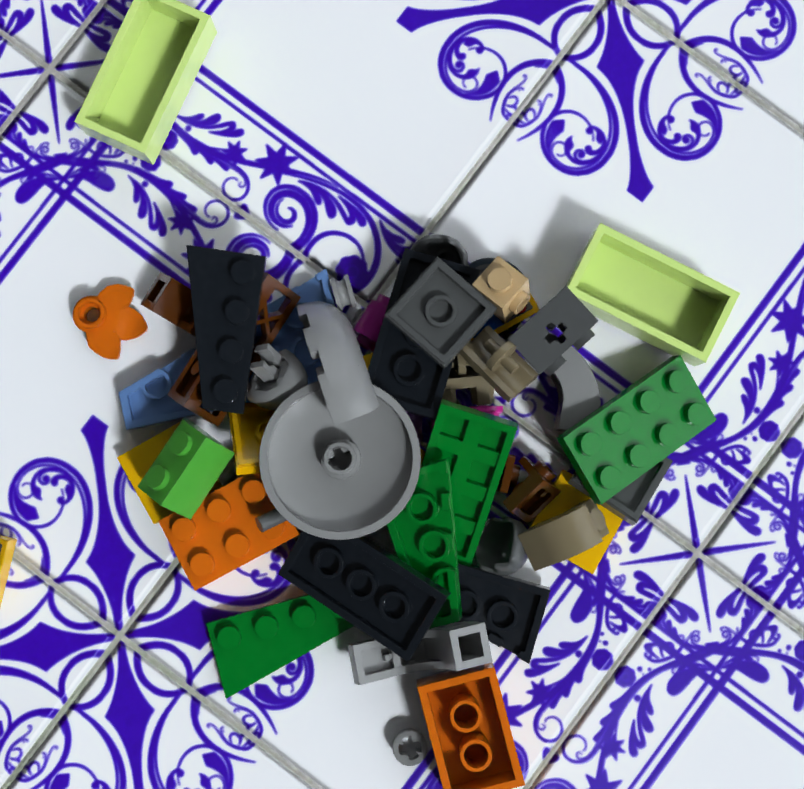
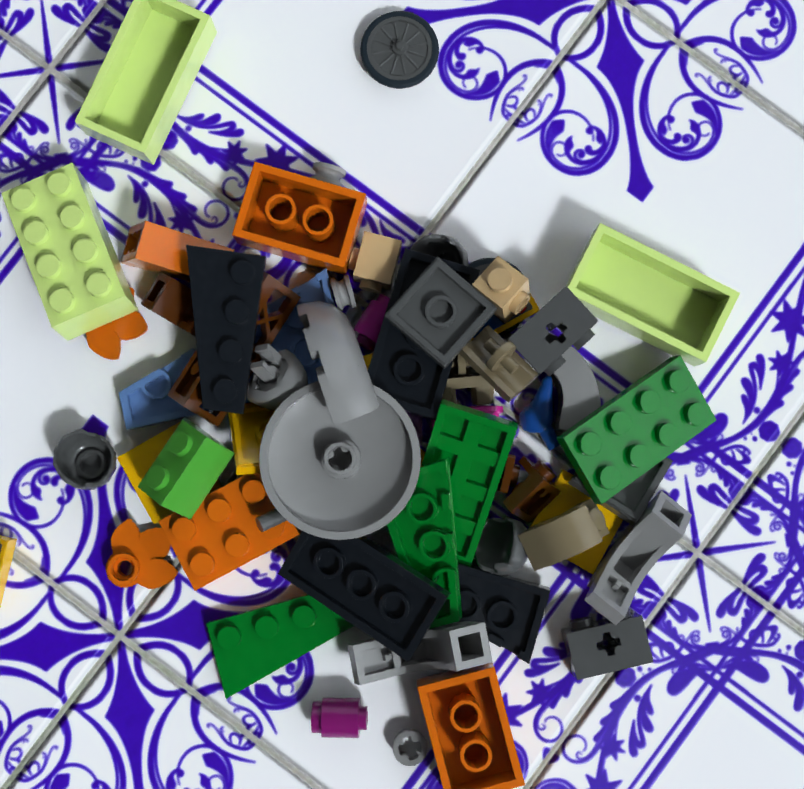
none -> yellowish green piece [1,163,138,341]
none -> dark grey hair [53,429,117,490]
none -> orange plate [106,518,178,589]
none -> orange slope [120,220,234,281]
none -> orange brick [232,161,367,275]
none -> light grey bush [310,162,346,187]
none -> magenta brick [311,697,368,738]
none -> tan brick [348,231,402,294]
none -> dark grey wheel [360,11,439,89]
none -> blue animal [519,375,560,450]
none -> dark grey brick [561,609,653,680]
none -> light grey arch [584,491,692,625]

